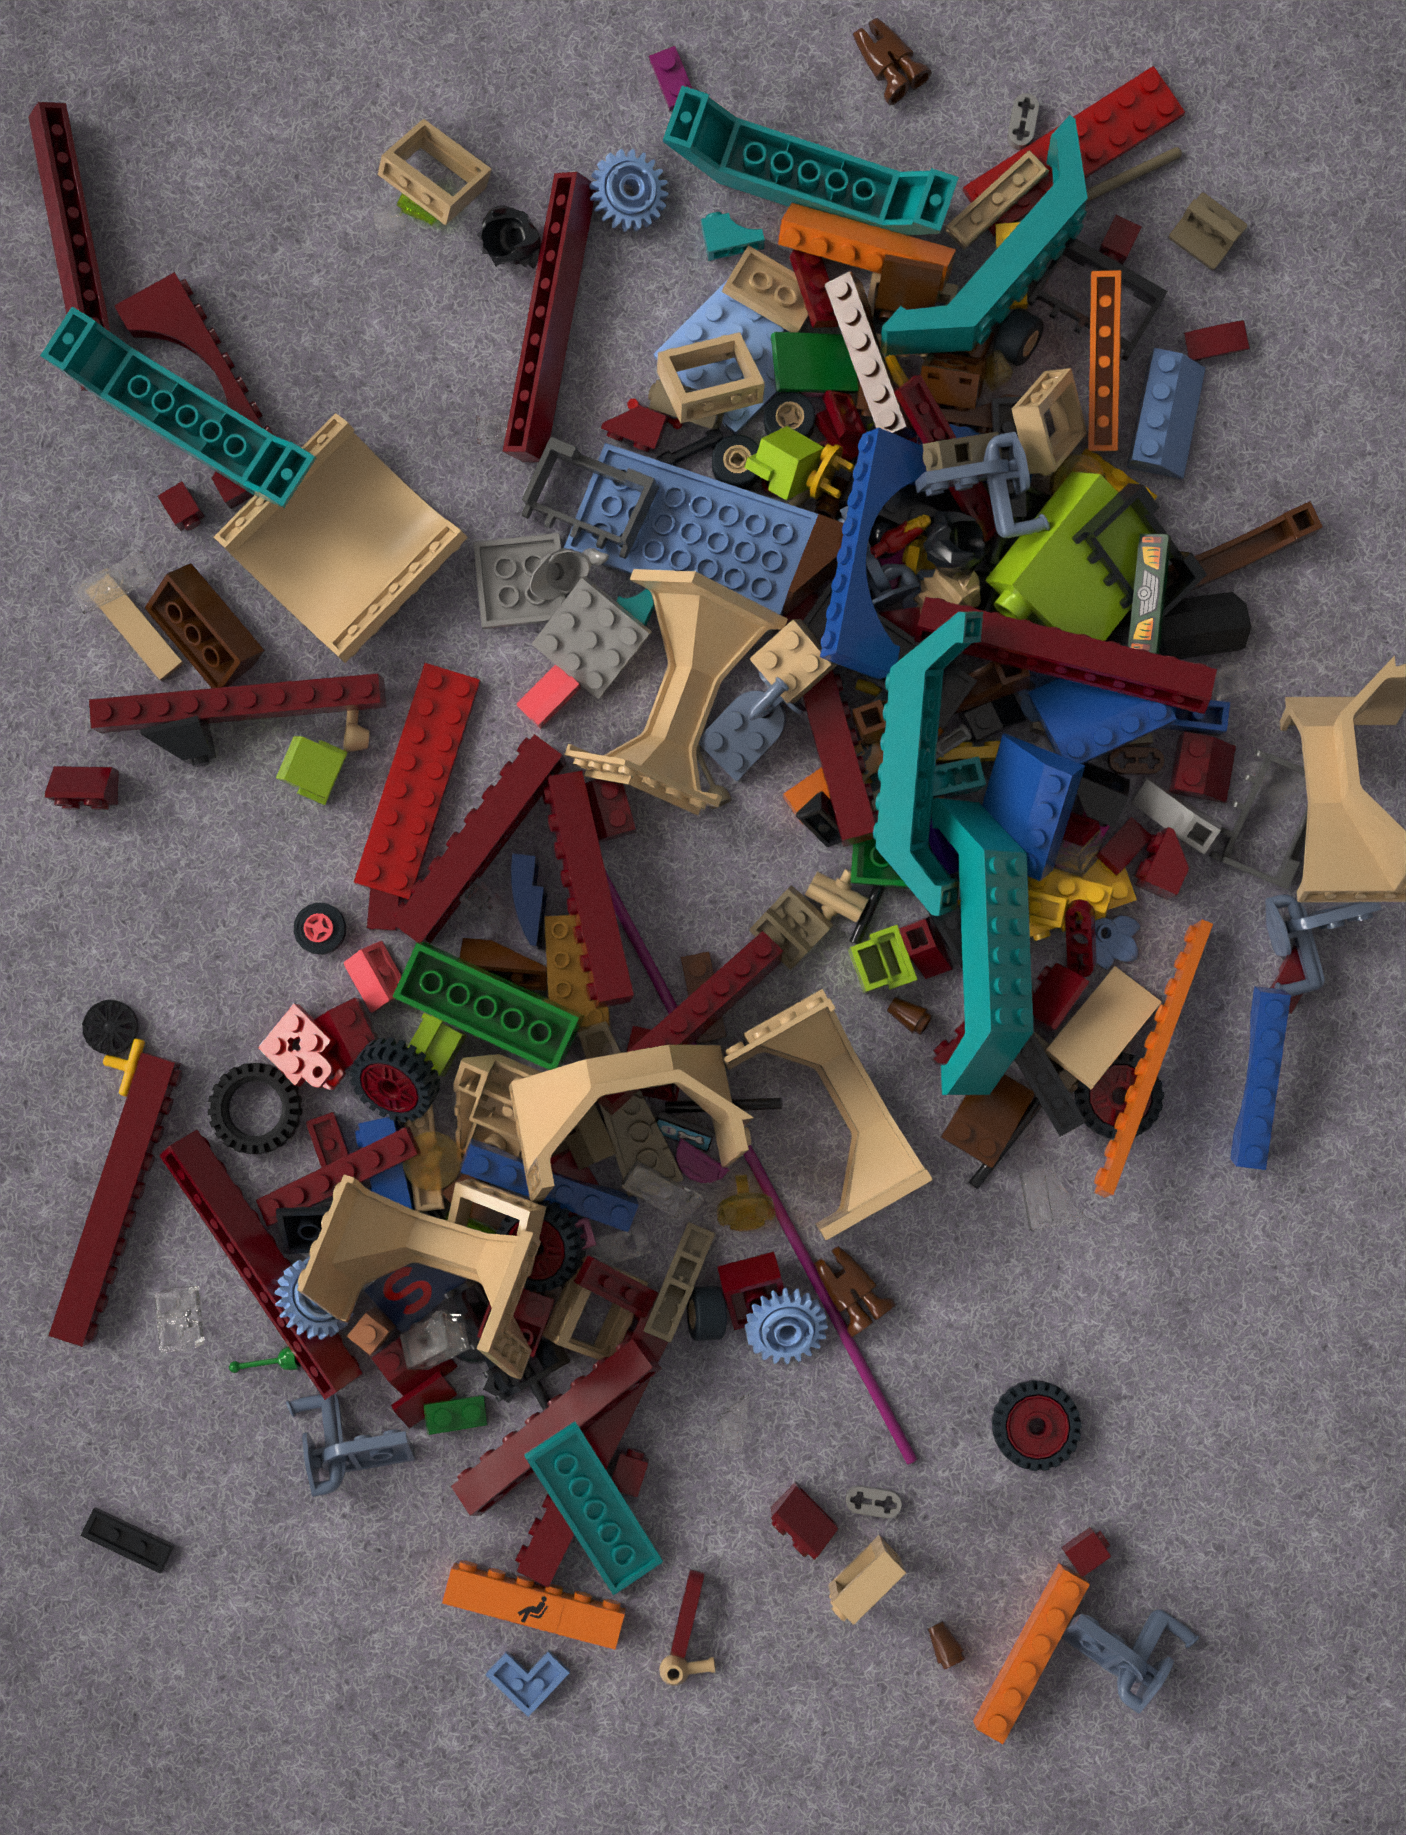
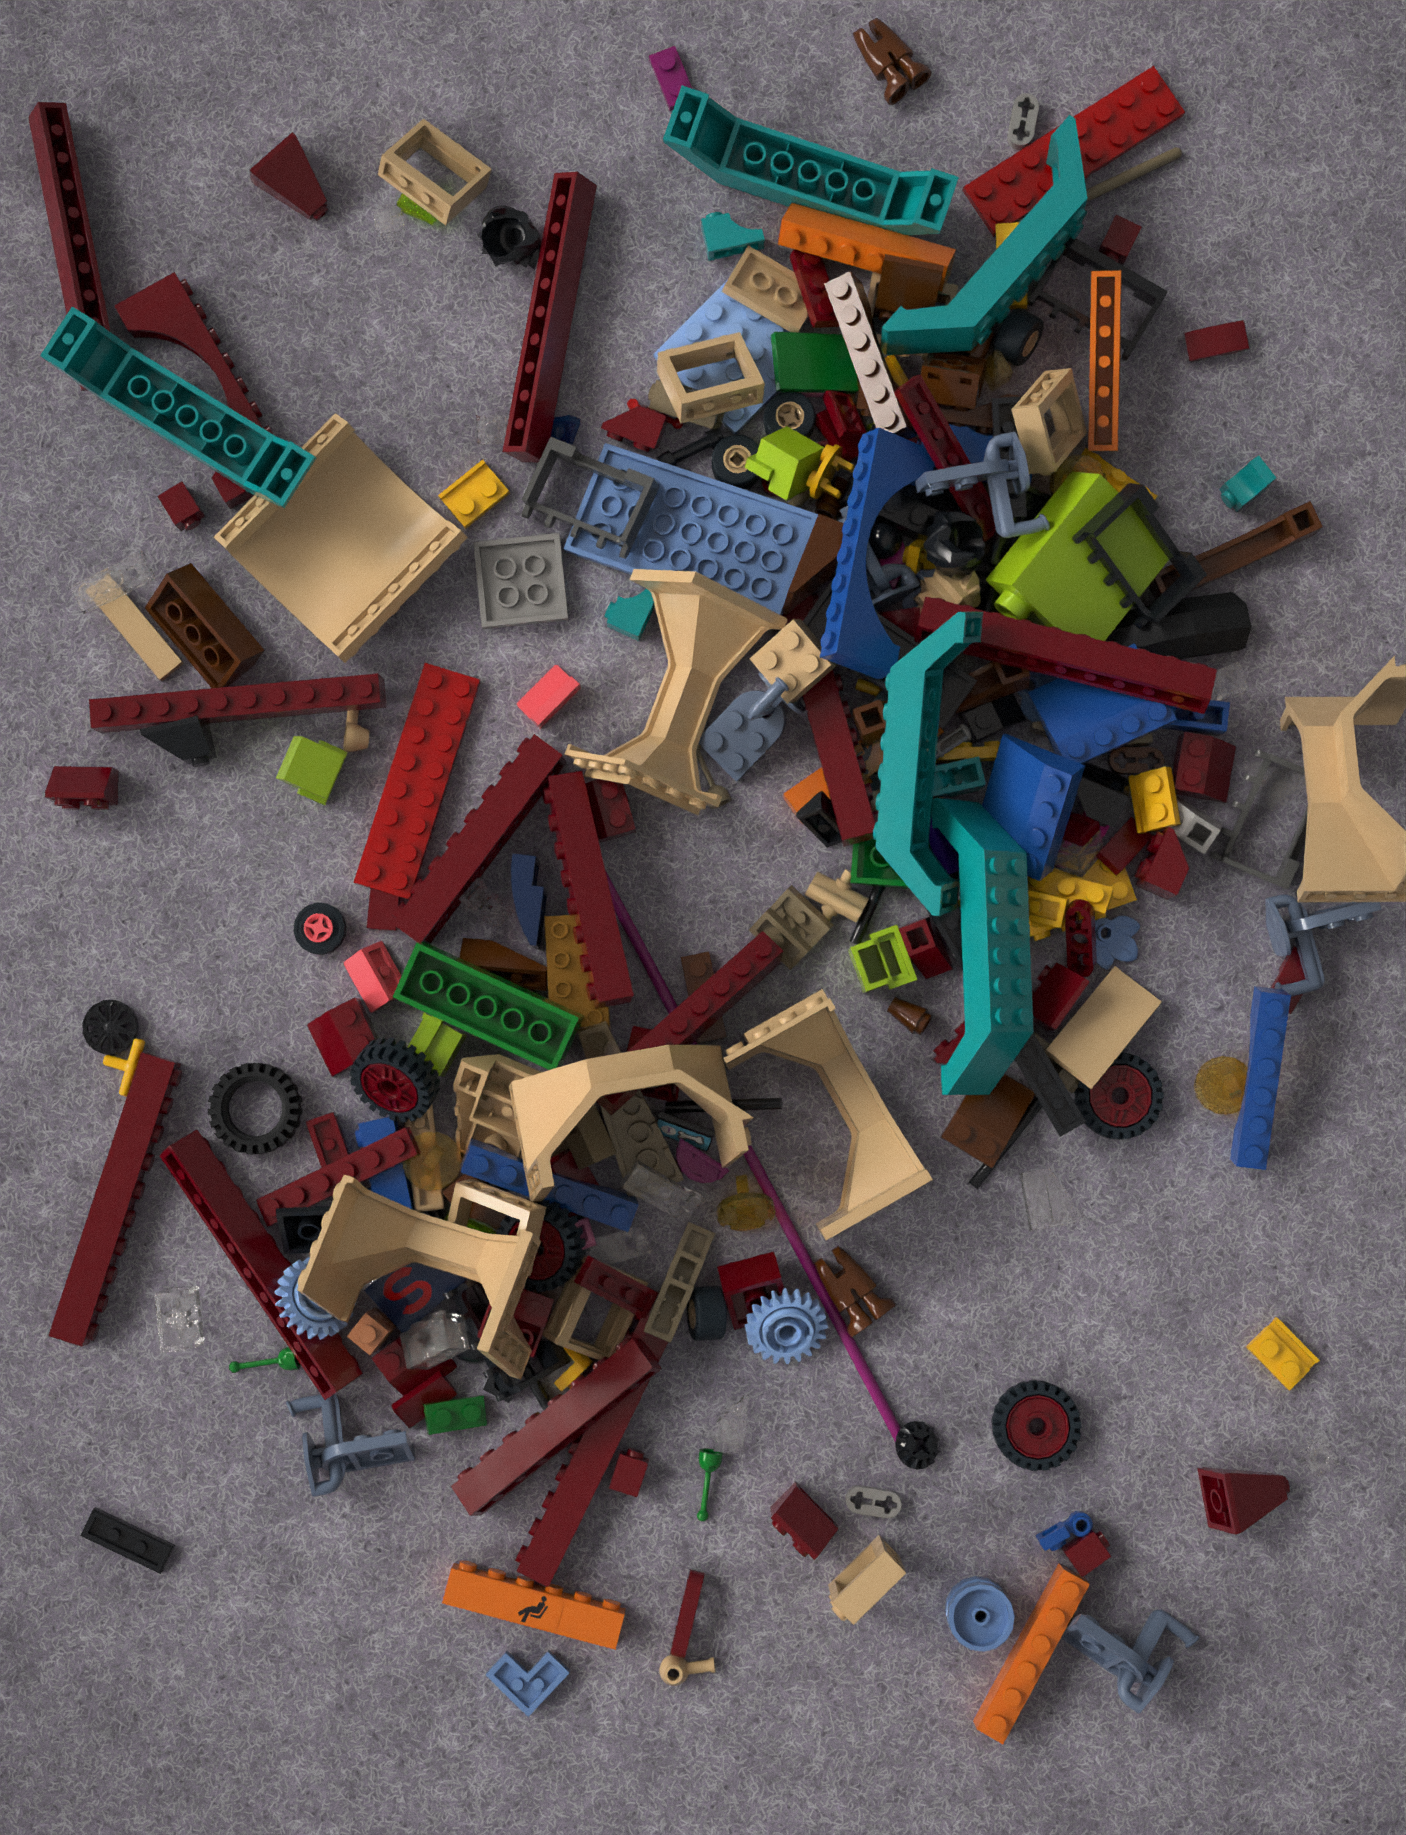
plate [258,1003,346,1090] -> none
teal plate [524,1421,663,1596] -> none
light grey hair [529,548,609,600] -> none
light grey plate [532,576,652,699] -> none
light blue gear [589,149,668,232] -> none
red piece [870,515,931,558] -> none
dark tan brick [923,432,1002,472] -> none
reddish brown cone [927,1621,965,1670] -> none
tan tile [945,150,1049,250] -> none
orange plate [1094,919,1213,1198] -> none
medium blue slope [1126,348,1205,479] -> none
tile [1128,534,1171,655] -> none
dark tan bracket [1168,192,1247,270] -> none
none -> dark red slope [249,132,329,221]
none -> yellow plate [438,460,510,529]
none -> clear blue slope [551,415,580,444]
none -> yellow plate [554,1347,593,1392]
none -> green hinge [697,1448,723,1522]
none -> black gear [895,1421,940,1470]
none -> medium blue wheel [945,1576,1015,1652]
none -> blue plate [1035,1511,1093,1551]
none -> yellow plate [1128,766,1181,834]
none -> clear yellow tile [1194,1056,1248,1115]
none -> dark red slope [1197,1467,1290,1535]
none -> teal arch [1219,455,1276,512]
none -> yellow plate [1246,1317,1320,1391]

